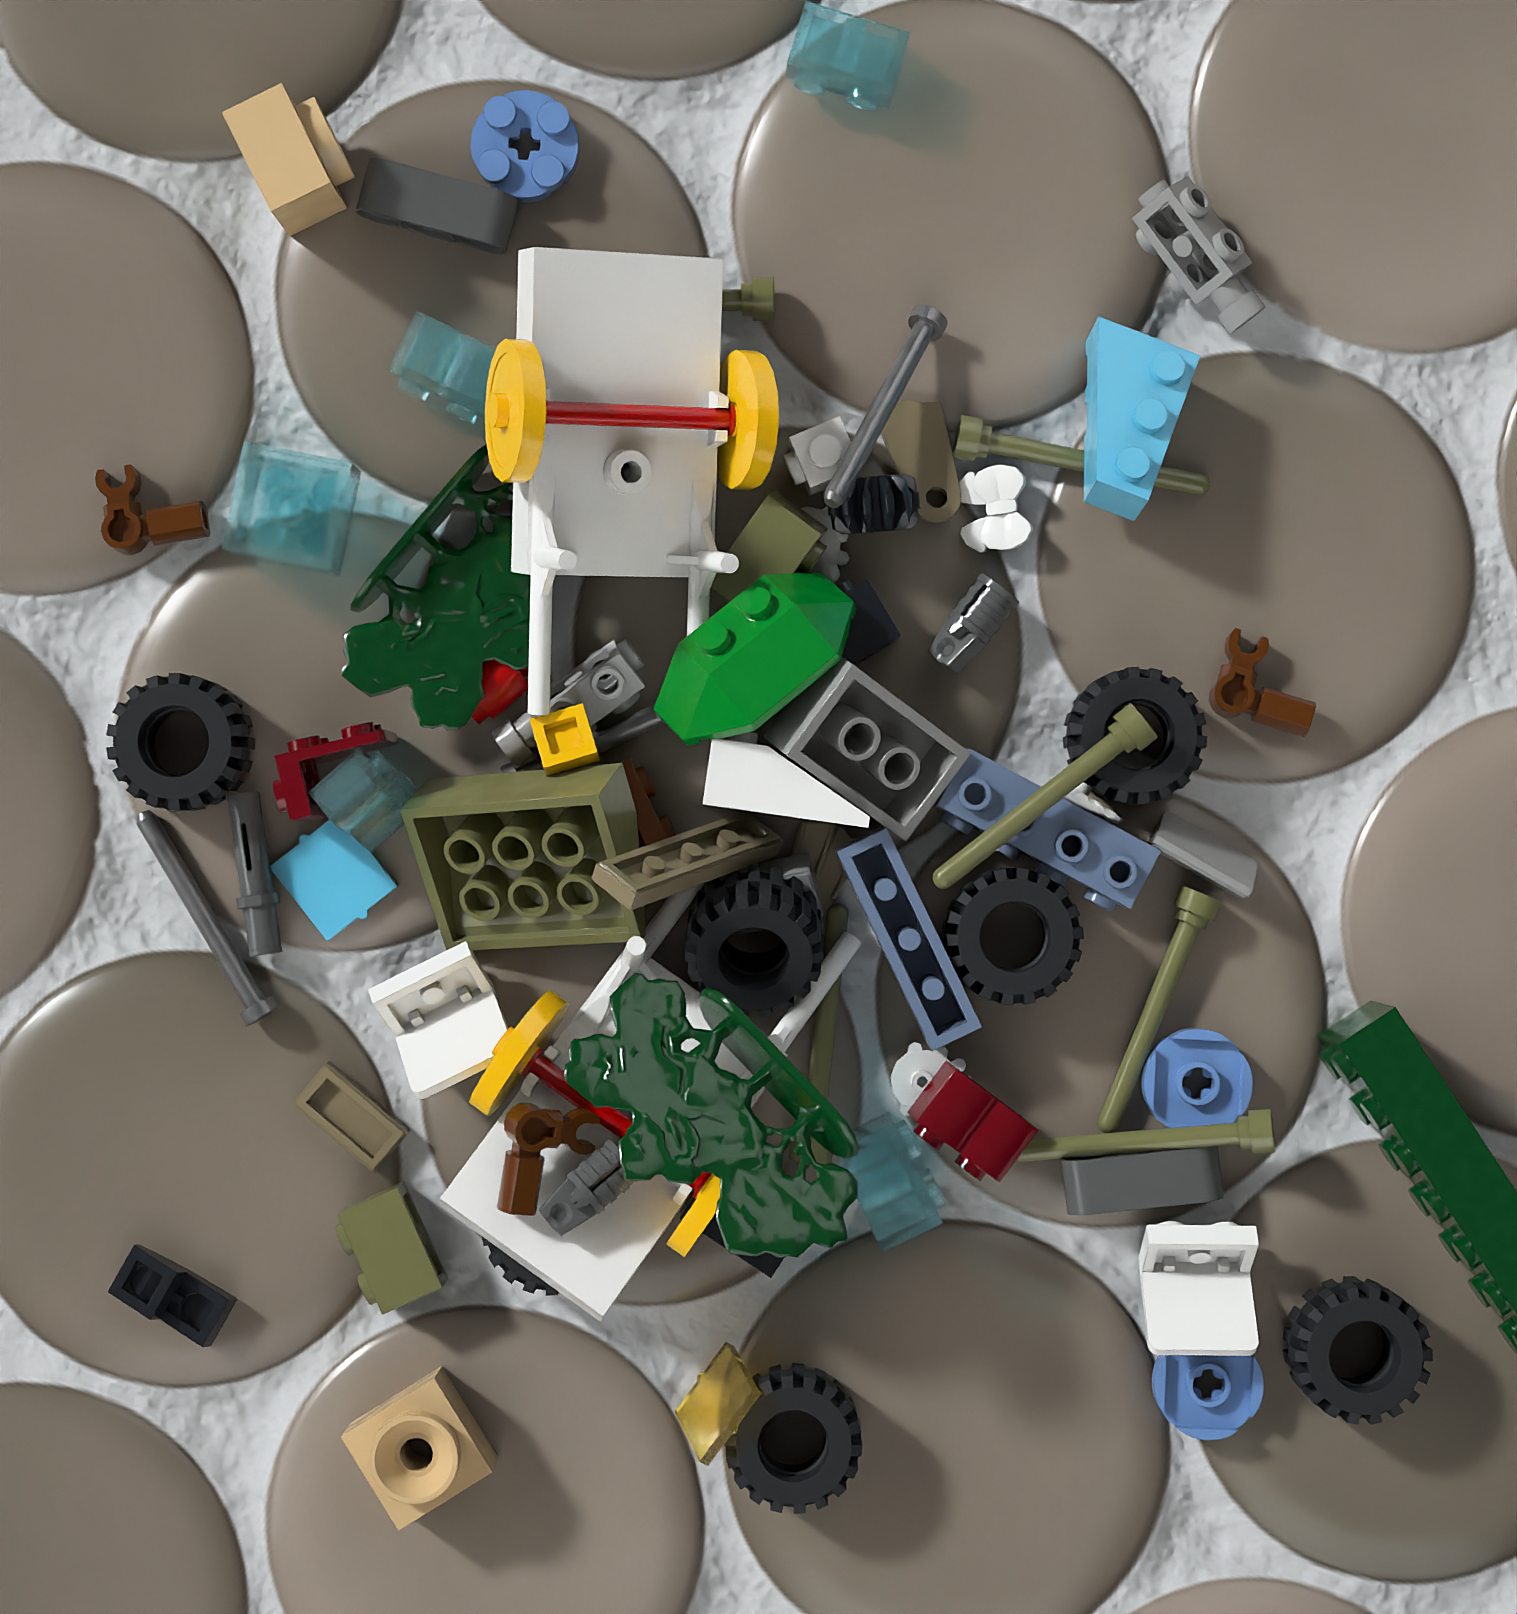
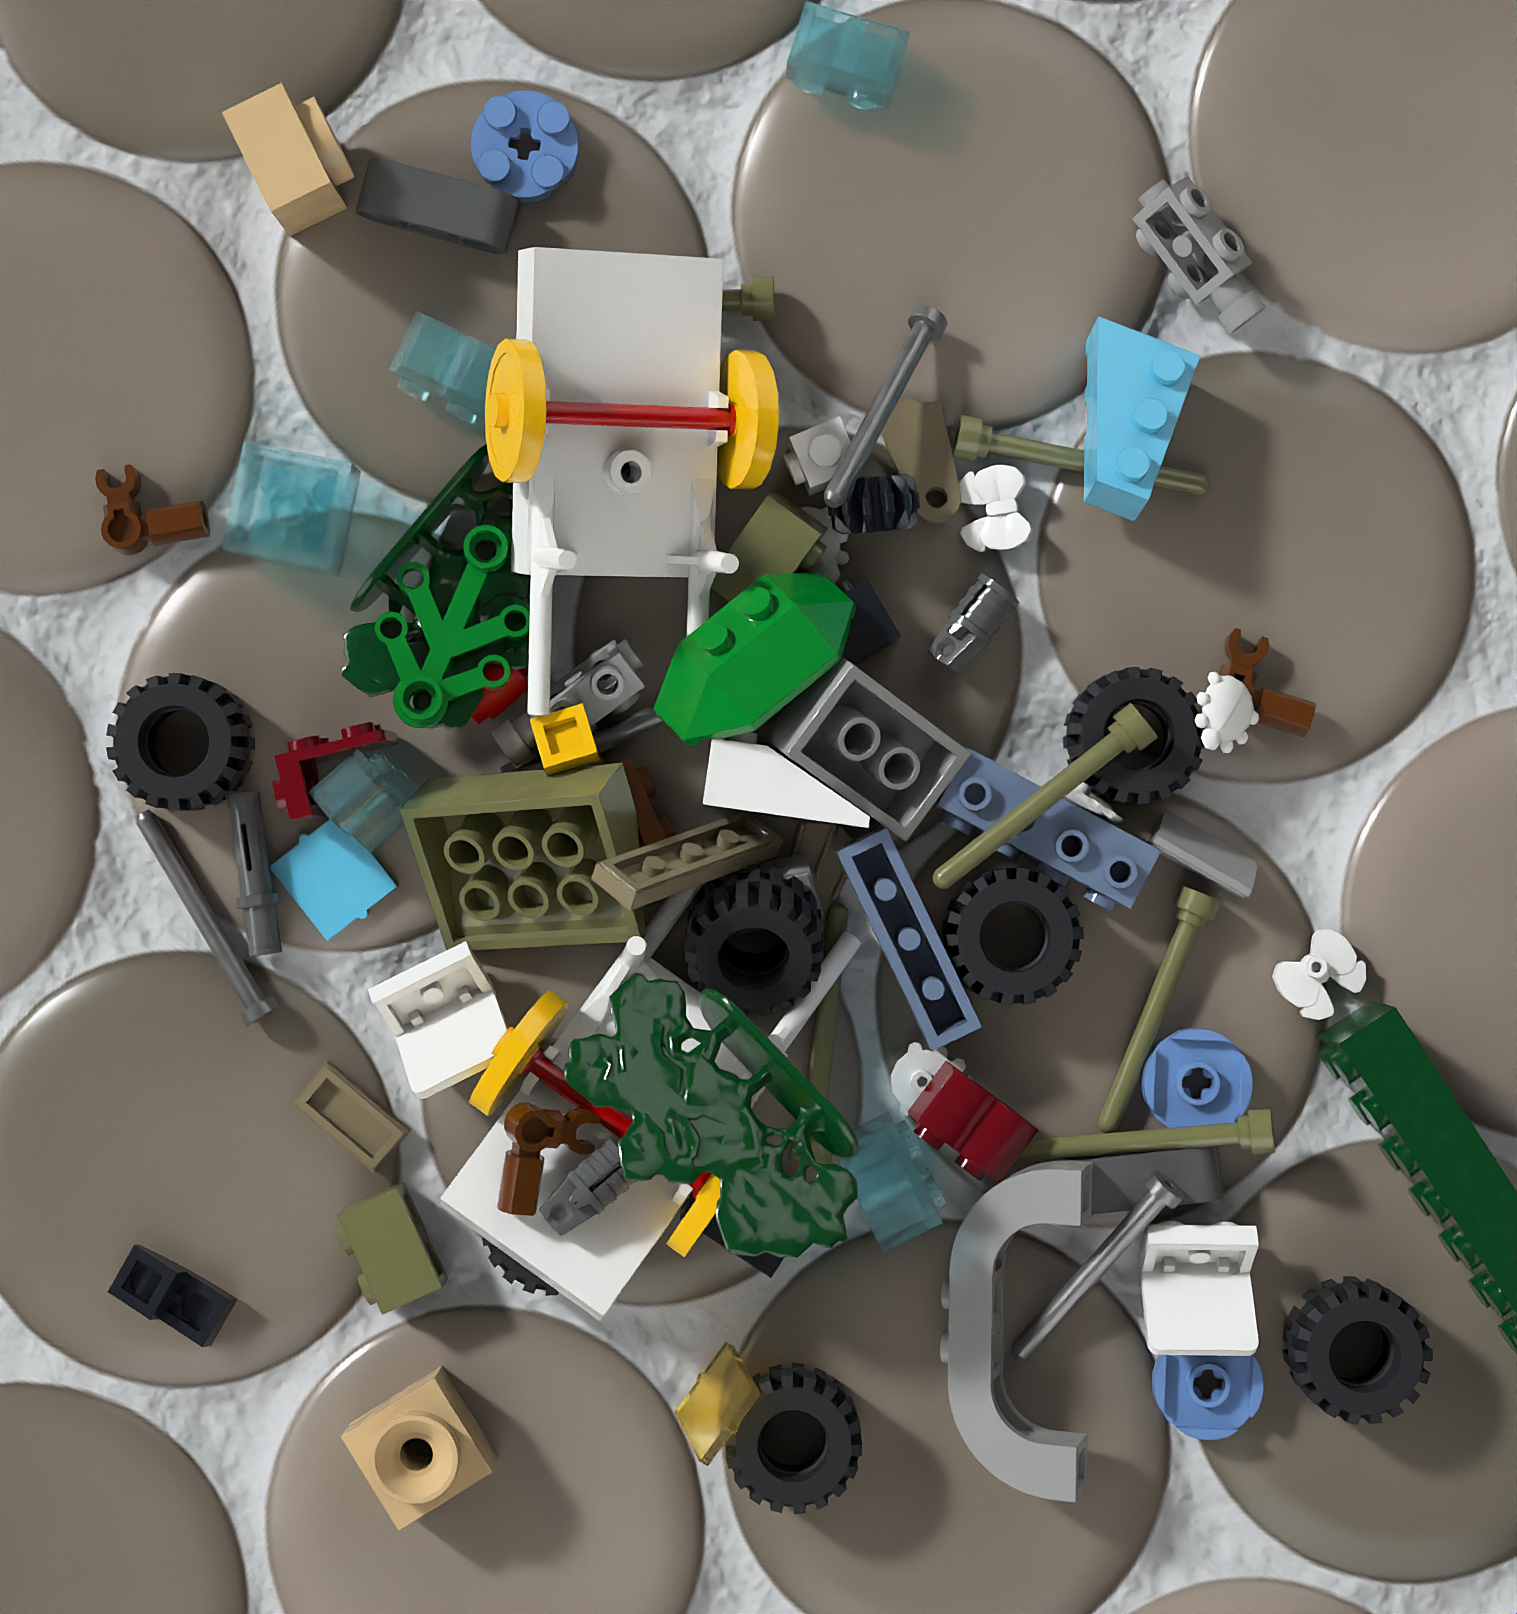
none -> green plant [374,525,530,728]
none -> light grey arch [940,1161,1093,1503]
none -> flat silver bar [1011,1171,1184,1361]
none -> white piece [1195,672,1259,753]
none -> white piece [1272,929,1366,1020]

